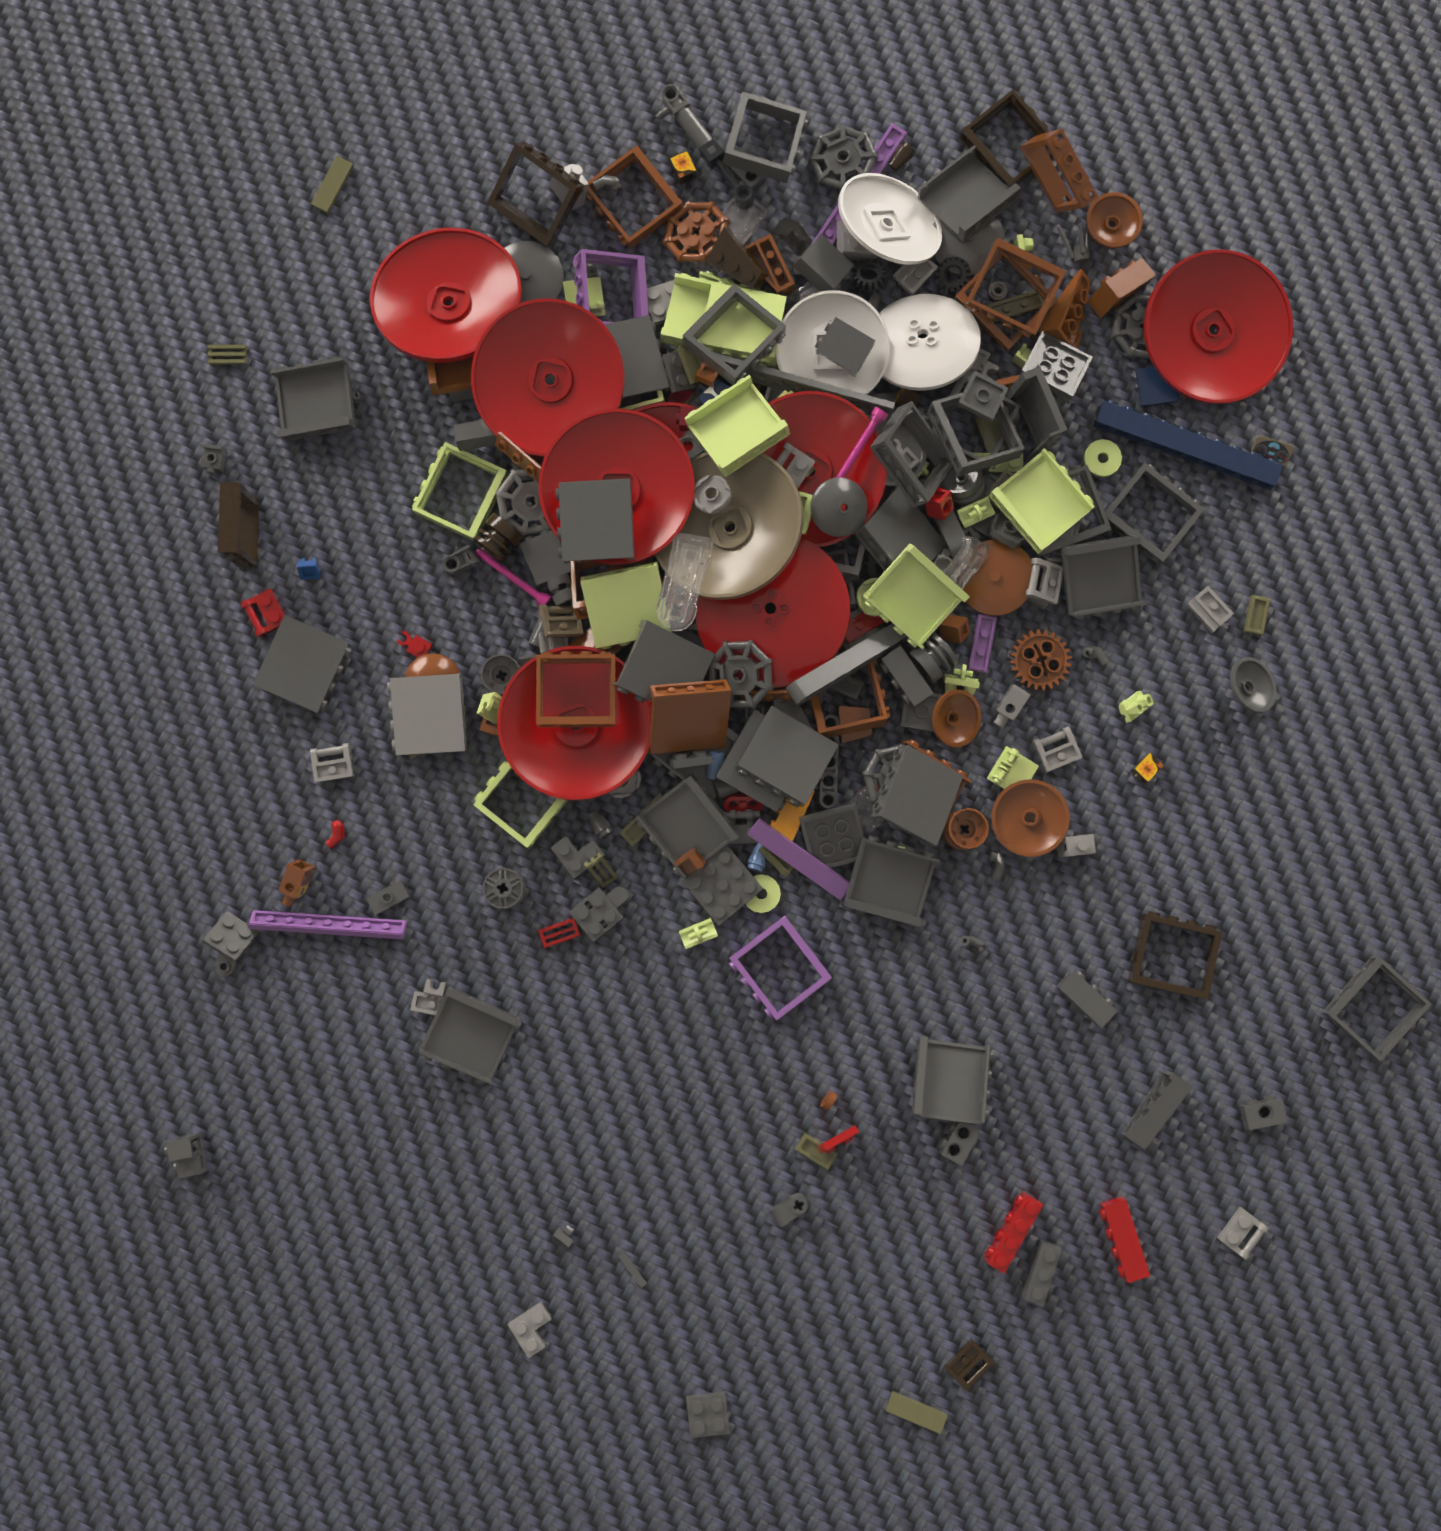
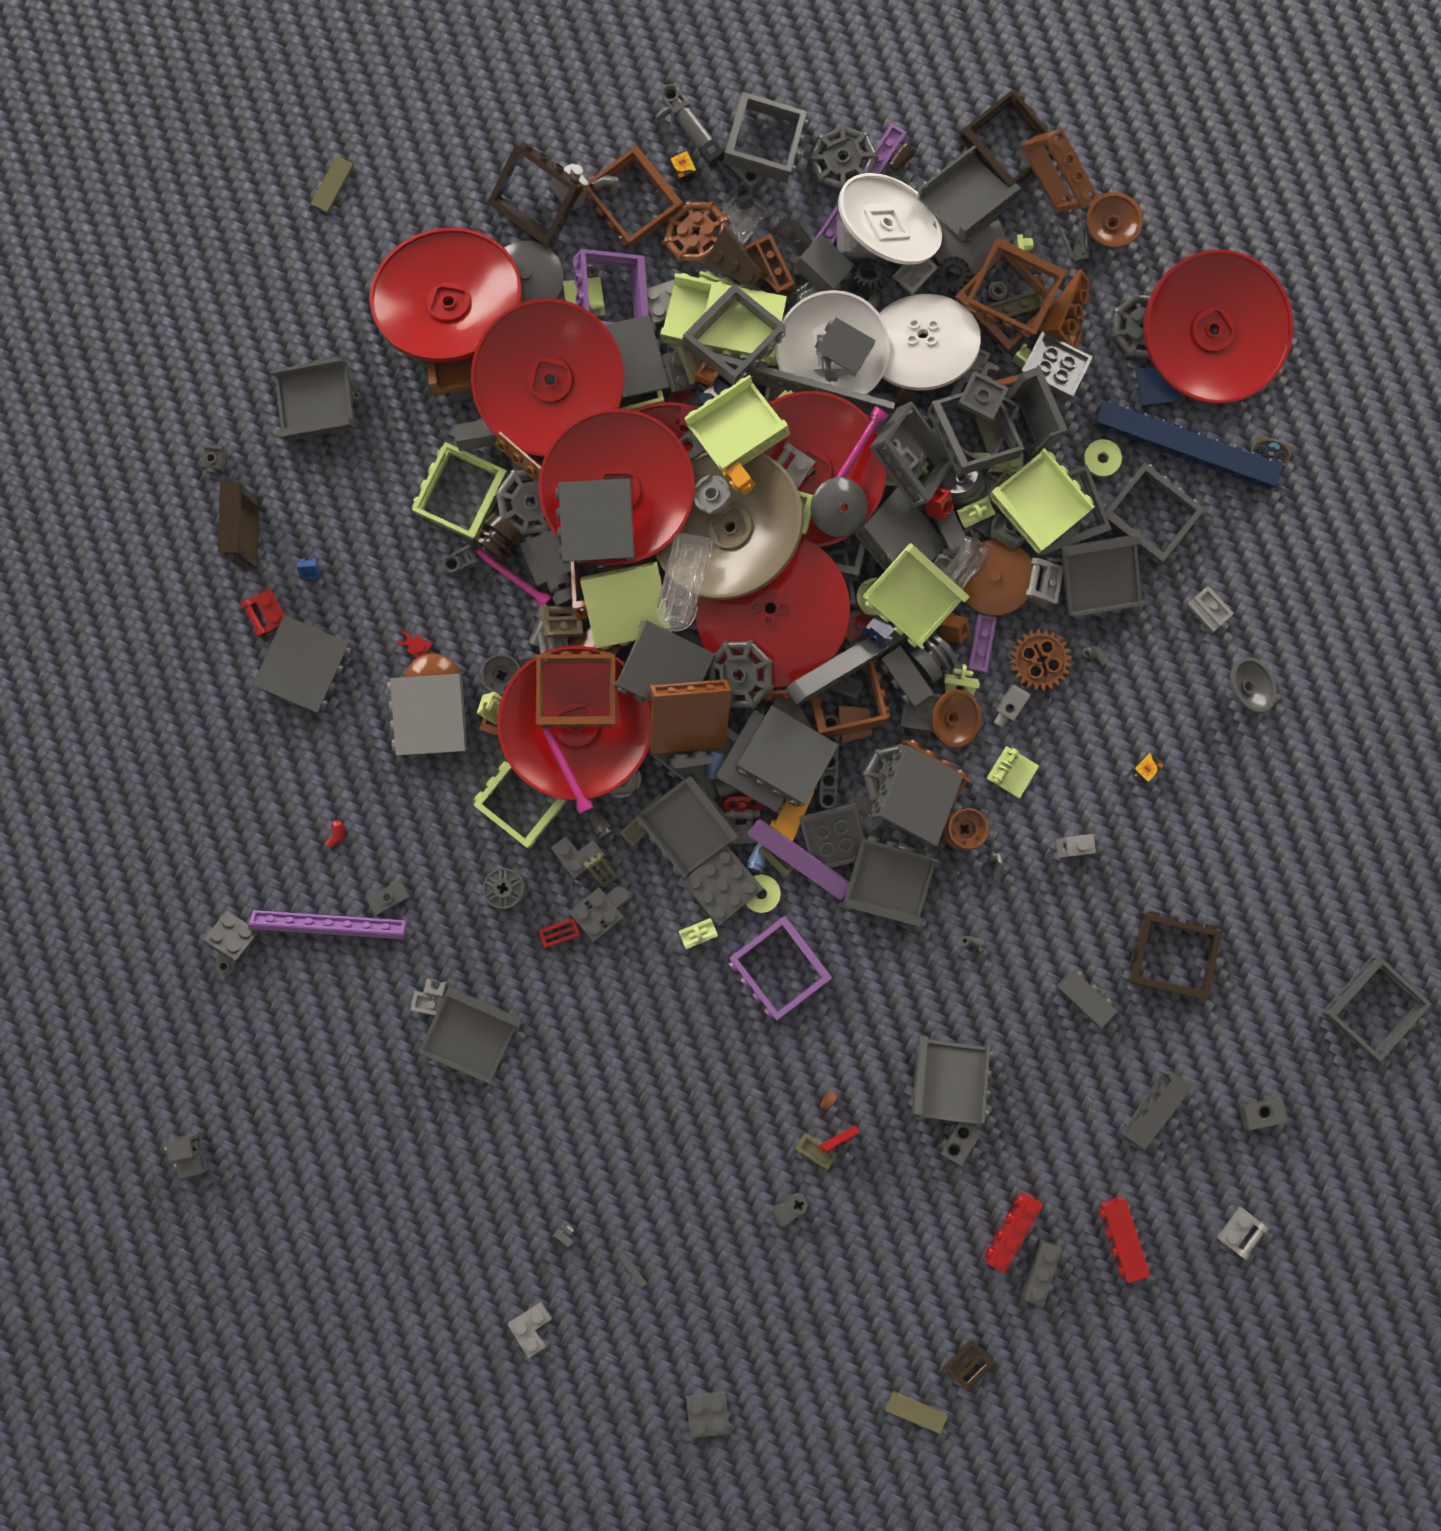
olive tile [207,345,247,365] -> none
dark orange torso [279,859,316,906] -> none
light grey plate [310,743,354,783] -> none
dark orange panel [674,846,706,875] -> none
dark orange dish [991,779,1070,857] -> none
light grey plate [1033,726,1083,772] -> none
wedge [1087,258,1156,319] -> none
yellowish green hips [1119,691,1153,723] -> none
olive tile [1243,595,1271,636] -> none
none -> dark pink piece [543,726,593,814]
none -> light orange brick [723,461,756,495]
none -> dark grey arm [822,356,838,383]
none -> dark blue brick [860,615,895,648]

